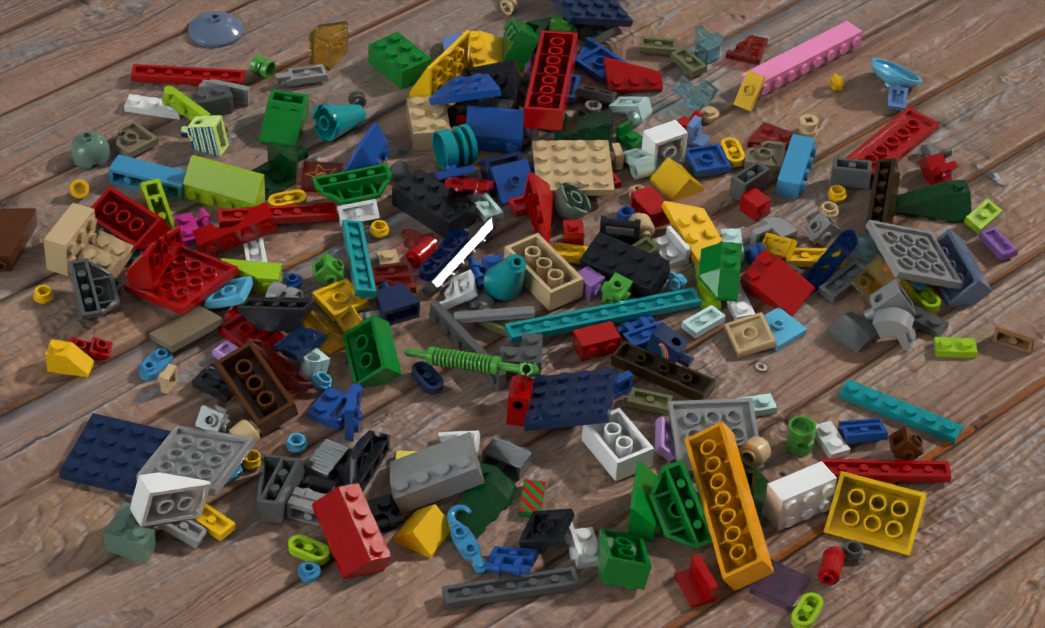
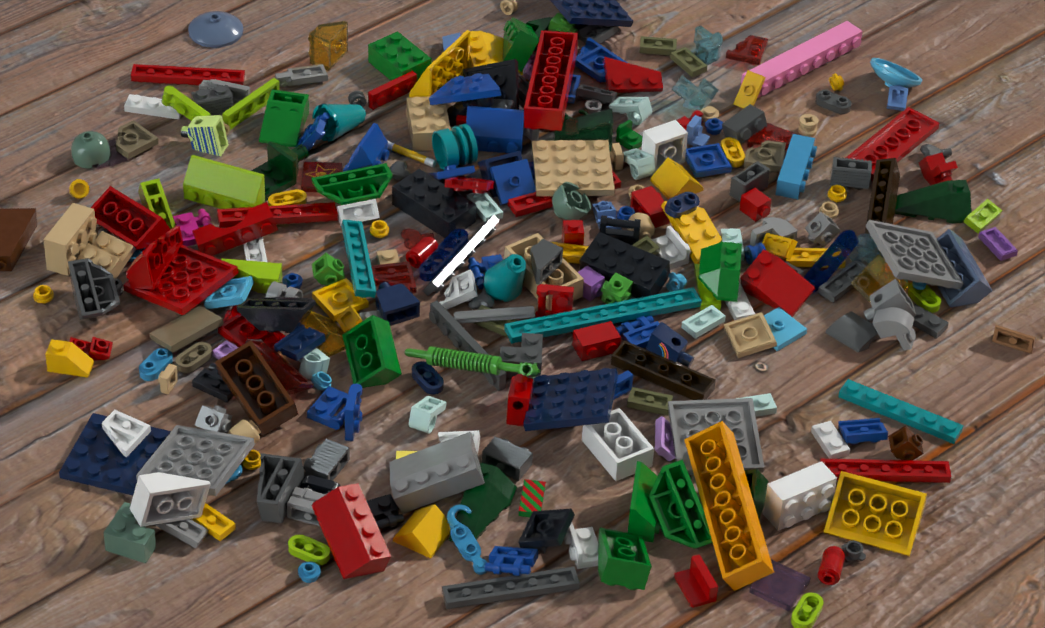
dark azure brick [109,154,187,201] -> none
bright green wheel [250,54,276,79] -> none
medium azure plate [286,433,308,453] -> none
black wedge [337,430,390,492] -> none
red wedge [523,172,554,243] -> none
tan head [739,436,771,468] -> none
bright green wheel [786,416,816,457] -> none
lime plate [933,337,978,358] -> none
none -> white wing [102,410,151,457]
none -> dark tan plate [176,342,212,373]
none -> lime plate [222,78,280,130]
none -> blue plate [296,112,330,151]
none -> red plate [368,71,417,110]
none -> yellow bar [388,141,437,168]
none -> light aqua plate [408,396,447,434]
none -> dark grey slope [530,239,563,285]
none -> red plate [535,284,574,318]
none -> medium blue slope [592,201,622,230]
none -> dark blue plate [664,192,700,218]
none -> blue plate [705,118,723,135]
none -> dark grey brick [722,104,767,145]
none -> dark grey plate [815,90,851,114]

